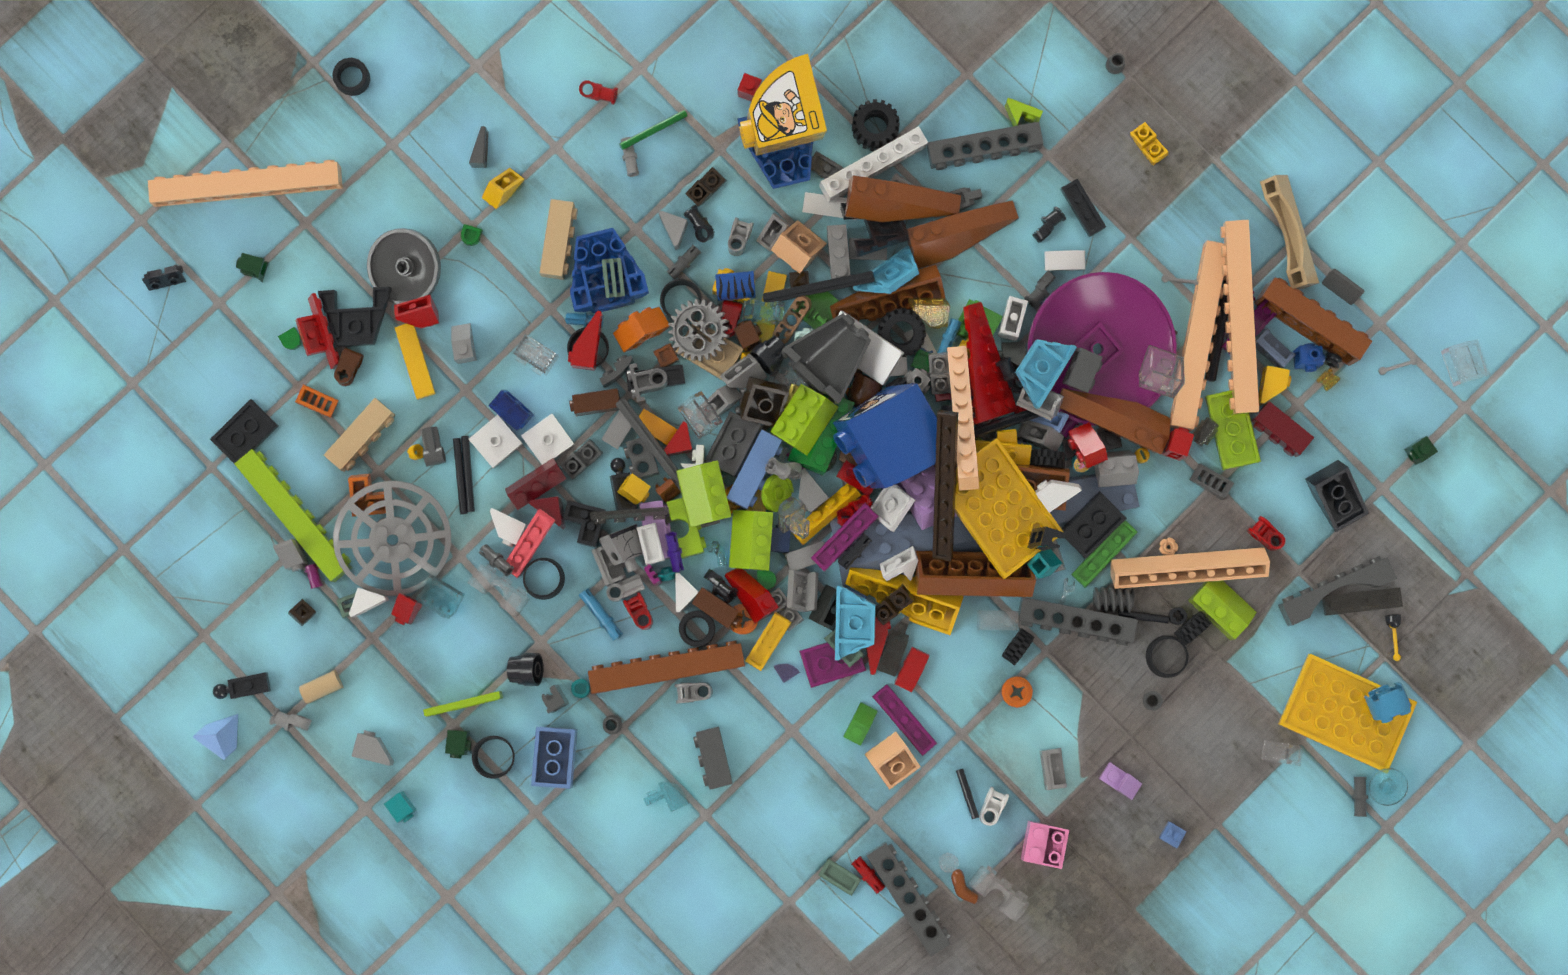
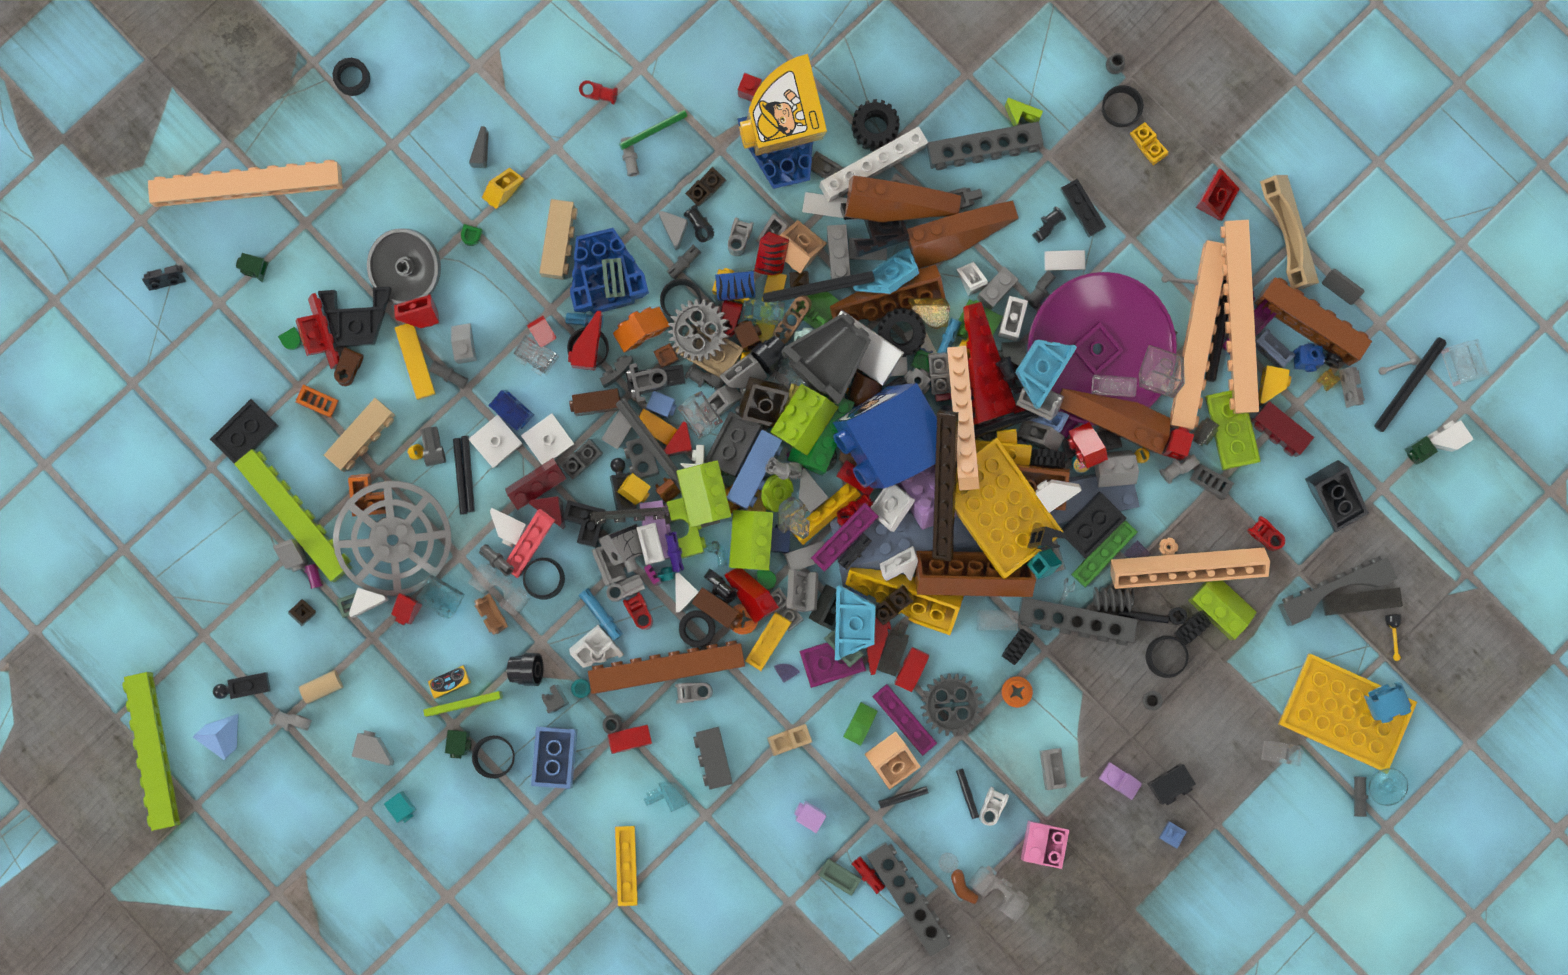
dark grey brick [1062,348,1102,393] -> none
none -> lime brick [122,672,180,831]
none -> slope [428,665,471,699]
none -> dark grey pin [429,361,469,389]
none -> medium nougat hinge [474,593,508,635]
none -> slope [527,316,556,347]
none -> white slope [569,625,624,668]
none -> red slope [607,725,652,754]
none -> yellow plate [615,826,638,906]
none -> medium blue brick [646,391,677,419]
none -> dark grey connector [685,363,725,390]
none -> red brick [754,232,789,275]
none -> tan slope [767,724,812,756]
none -> lavender brick [794,801,826,833]
none -> black piece [878,786,929,809]
none -> dark grey gear [920,673,984,737]
none -> white slope [957,262,988,296]
none -> light grey brick [977,266,1018,310]
none -> clear brick [1092,375,1137,397]
none -> black tyre [1102,85,1144,127]
none -> clear purple tile [1123,540,1151,558]
none -> black hinge [1147,763,1196,805]
none -> light grey connector [1159,454,1200,484]
none -> red slope [1196,169,1239,221]
none -> light grey hinge [1339,366,1365,408]
none -> black axle [1374,337,1447,432]
none -> white slope [1427,420,1474,452]

